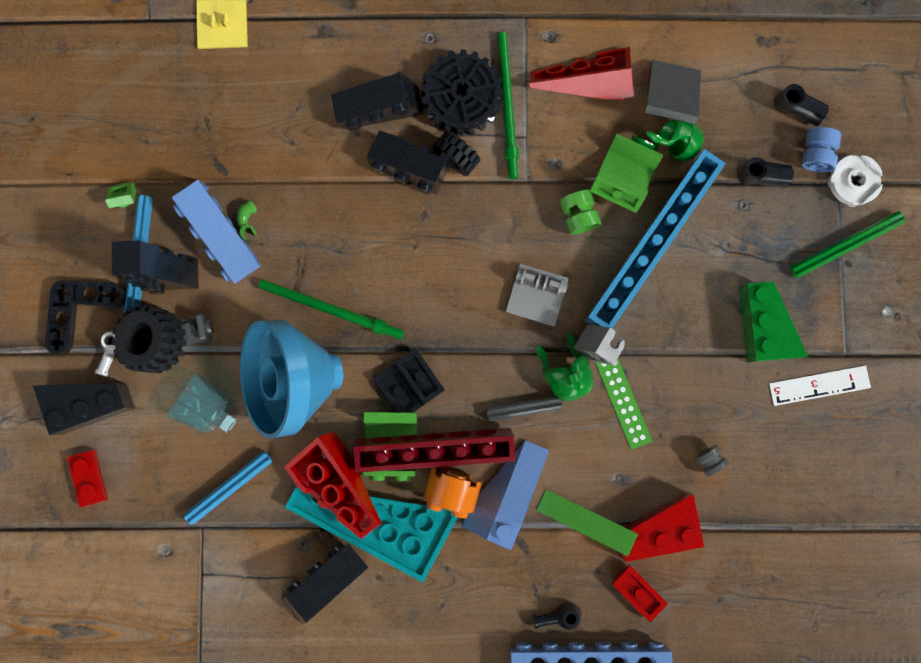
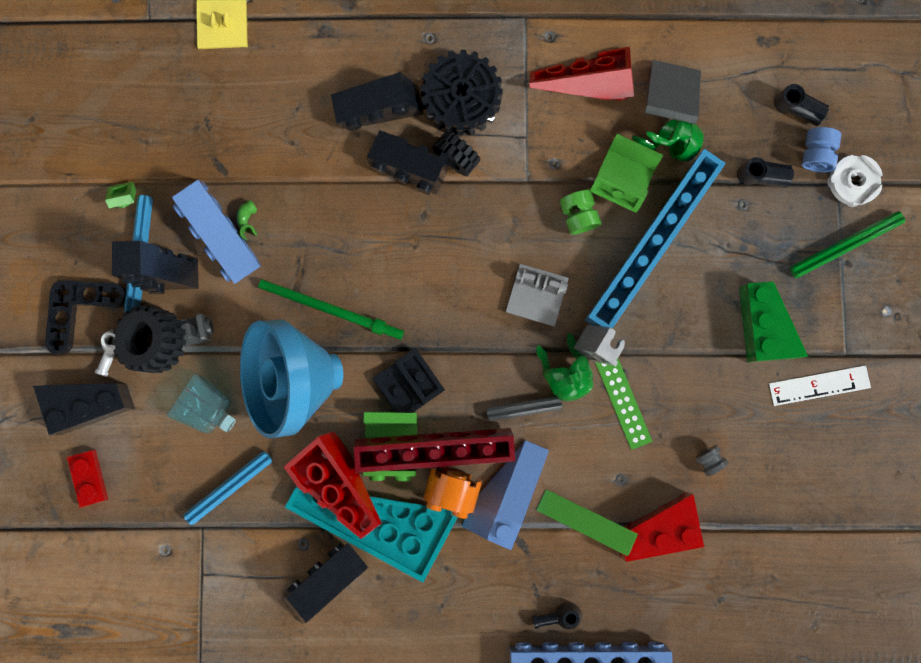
green bar [497,32,520,180] -> none
red plate [611,564,668,622] -> none

